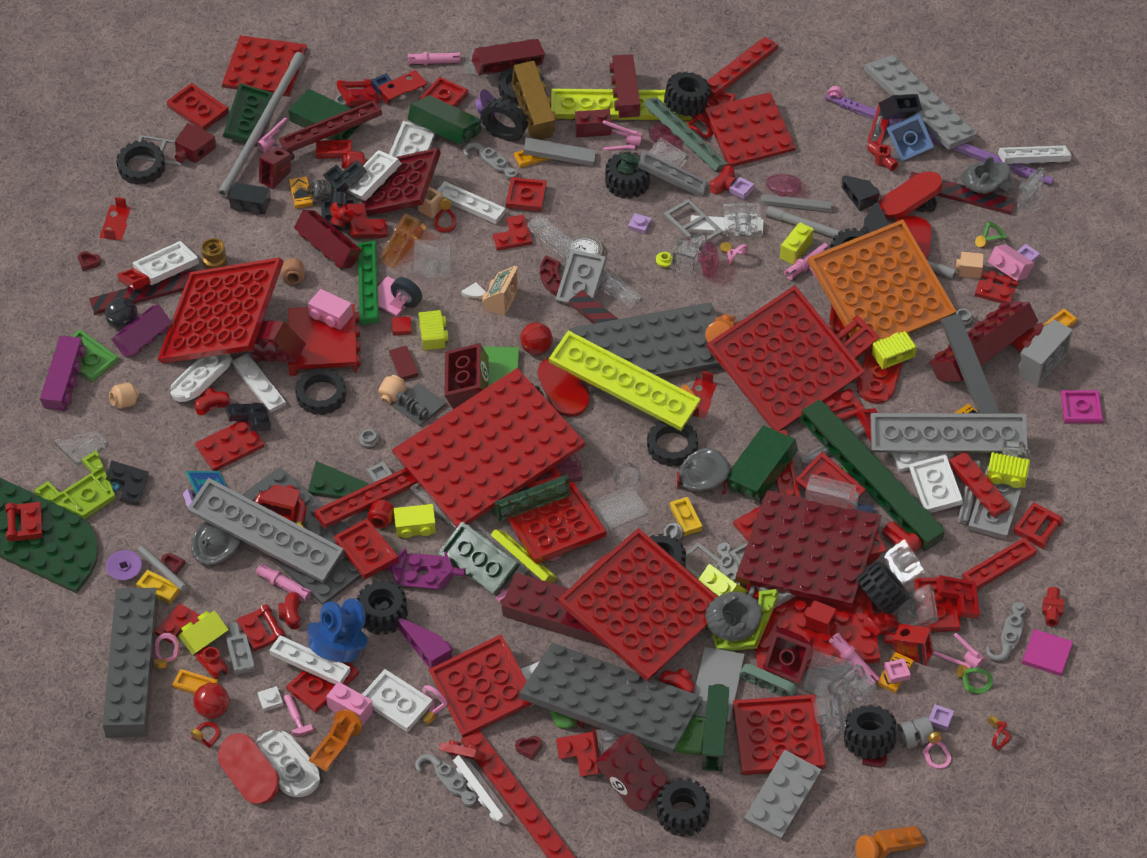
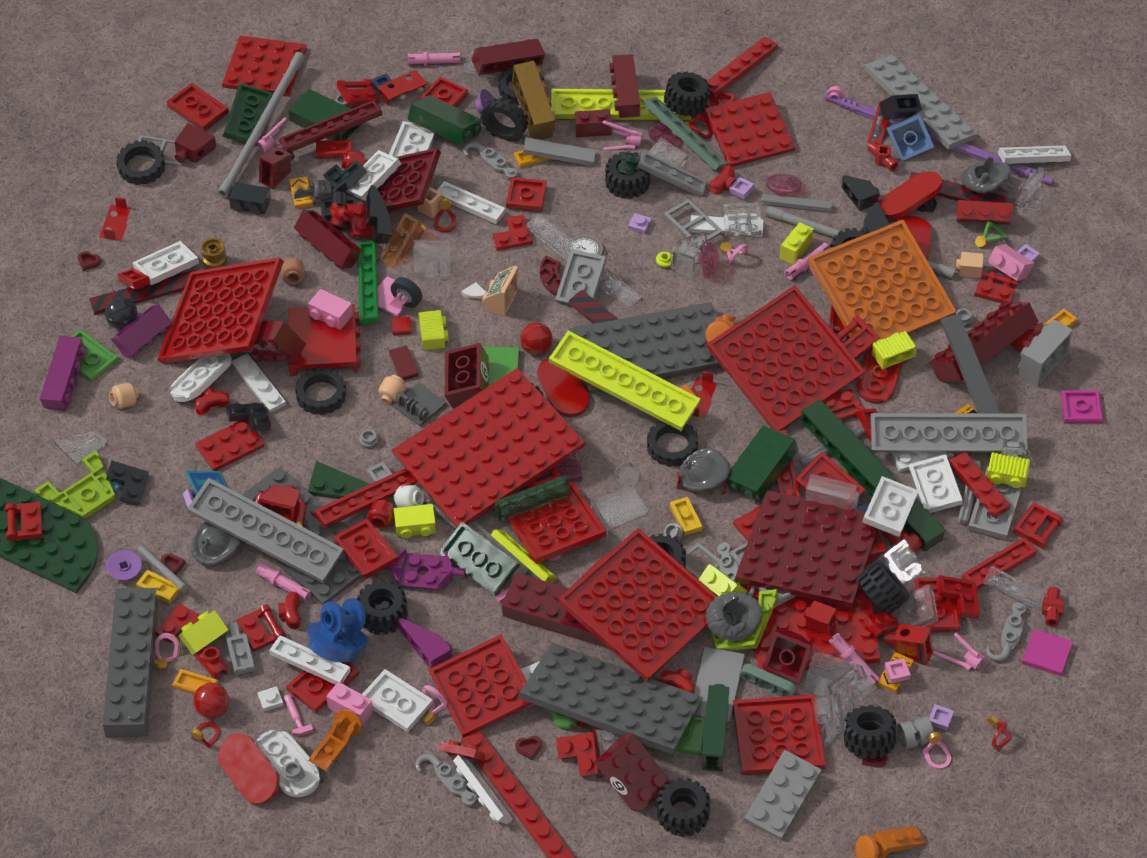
bright green piece [957,664,993,694] -> none
none -> black slope [366,185,392,244]
none -> white head [394,485,424,508]
none -> white plate [862,476,919,537]
none -> red brick [956,200,1013,224]
none -> clear plate [983,565,1045,611]

